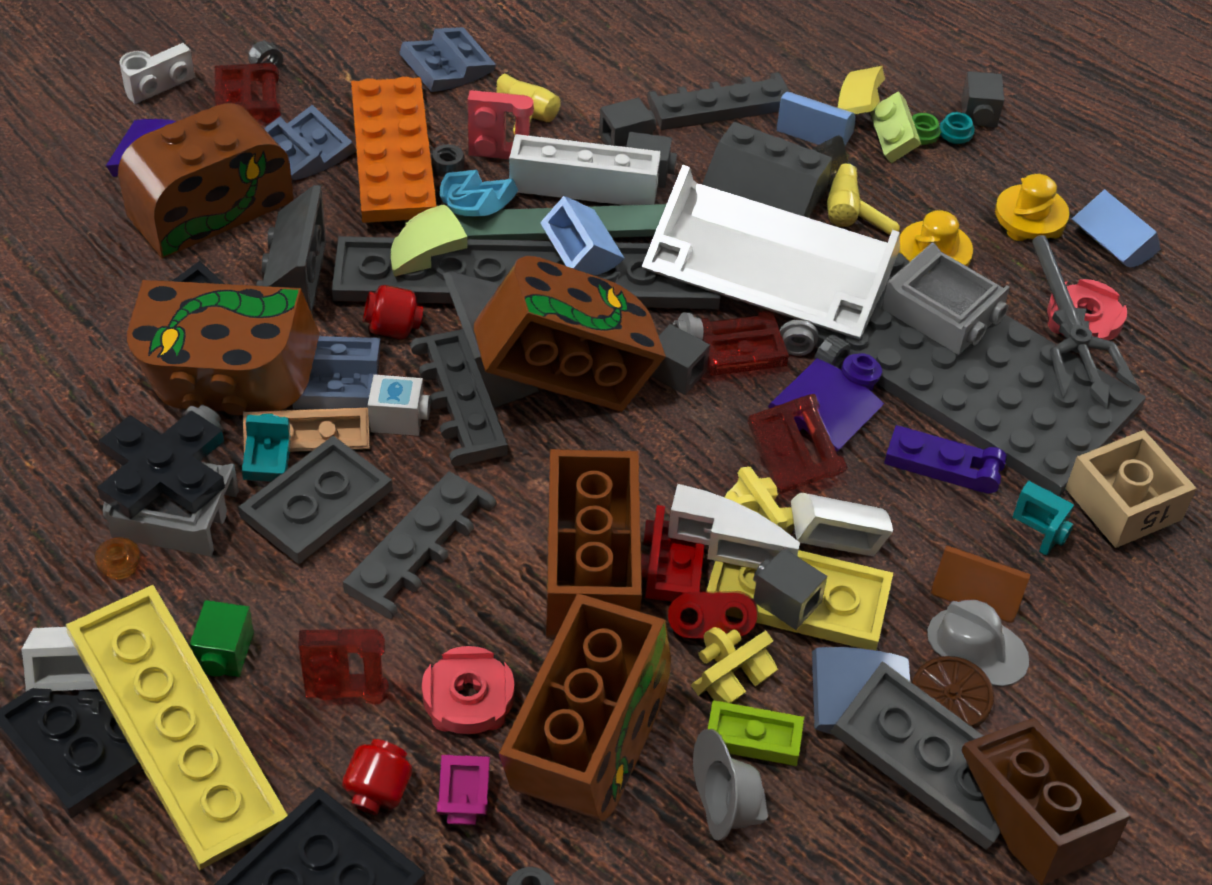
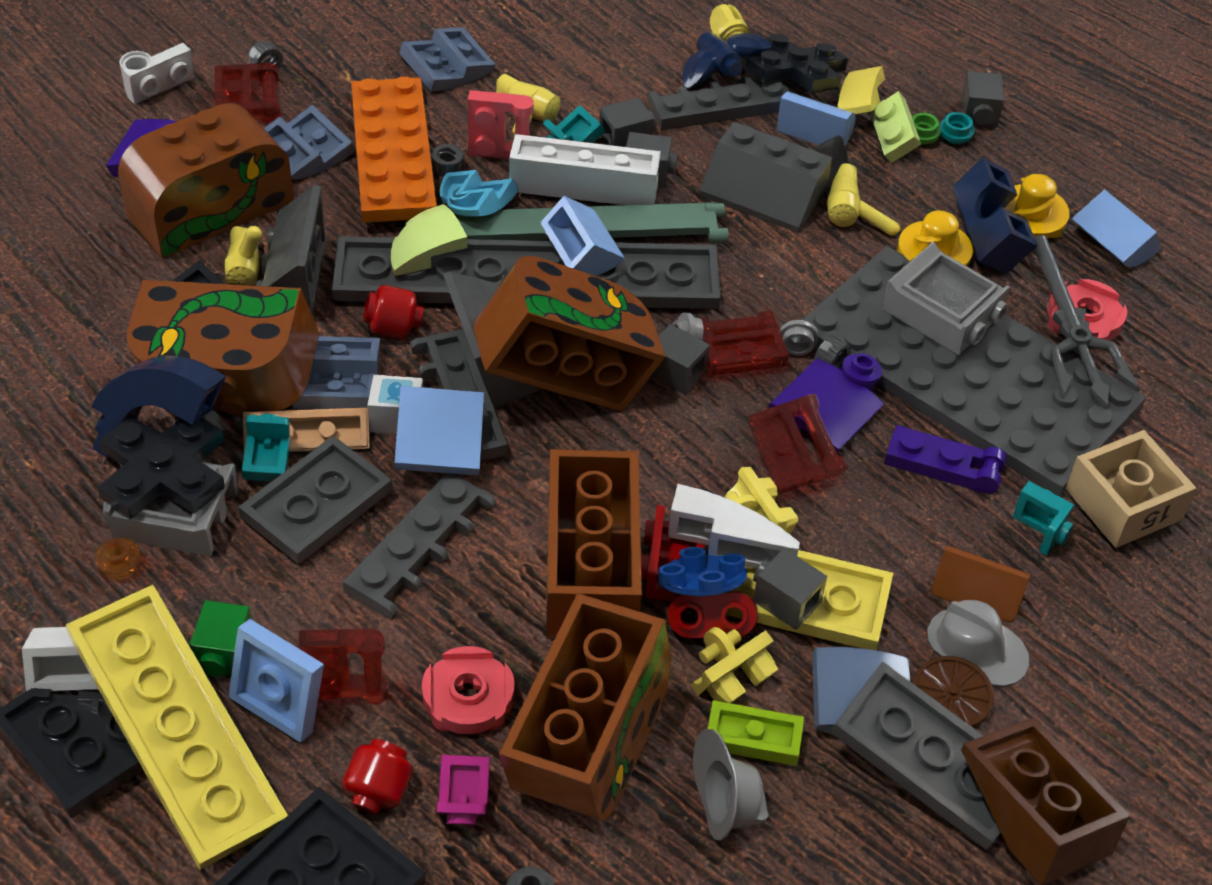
white slope [642,165,900,340] -> none
white brick [791,493,893,557] -> none
none -> dark blue arch [91,356,226,457]
none -> light yellow piece [224,226,262,286]
none -> light blue tile [229,619,324,743]
none -> light blue tile [394,386,484,475]
none -> teal bracket [542,105,606,143]
none -> blue dish [658,547,747,596]
none -> dark blue plant [683,32,773,91]
none -> light yellow arm [710,4,756,68]
none -> black plate [744,34,848,93]
none -> dark blue arch [953,157,1037,275]

